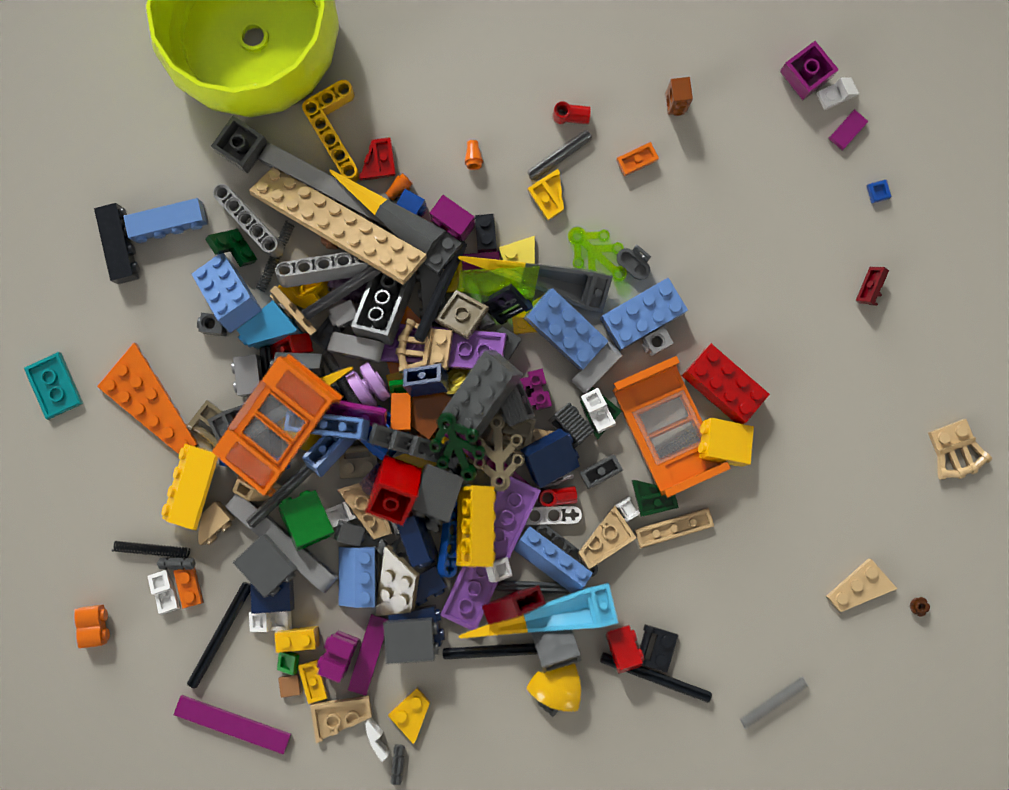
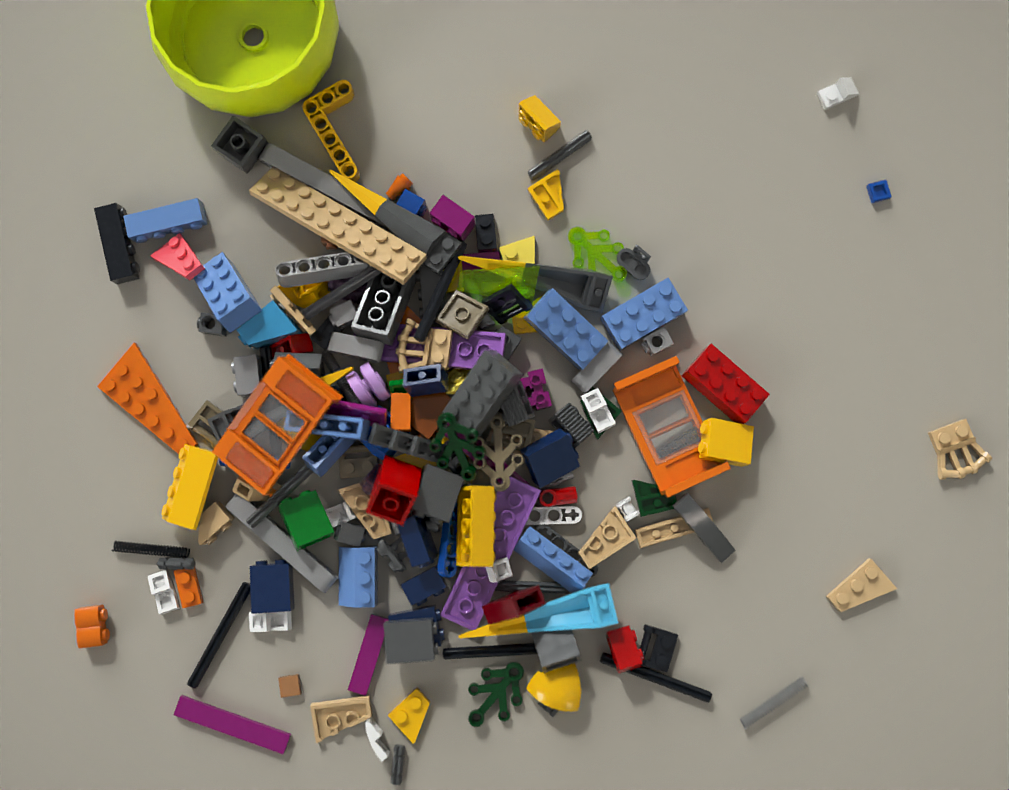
teal tile [24,352,83,420] -> none
dark green plate [205,228,258,267] -> none
light grey beam [213,184,284,258] -> none
dark grey brick [232,534,298,598] -> none
dark grey piece [256,220,295,292] -> none
yellow brick [275,626,320,653] -> none
green plate [277,652,300,675] -> none
yellow plate [298,659,328,704] -> none
magenta brick [316,630,360,683] -> none
red wing [359,137,396,181] -> none
wing [375,545,420,616] -> none
orange cone [465,140,483,170] -> none
red piece [552,101,591,124] -> none
dark grey brick [579,454,623,489] -> none
orange plate [616,142,659,177] -> none
dark orange brick [665,77,693,116] -> none
magenta brick [780,41,839,100] -> none
magenta tile [828,109,869,150] -> none
dark red plate [855,267,889,306] -> none
reddish brown plate [910,597,930,617] -> none
none -> coral wing [150,233,205,280]
none -> dark green plant [468,662,524,727]
none -> yellow slope [518,95,561,143]
none -> dark grey slope [673,493,736,563]

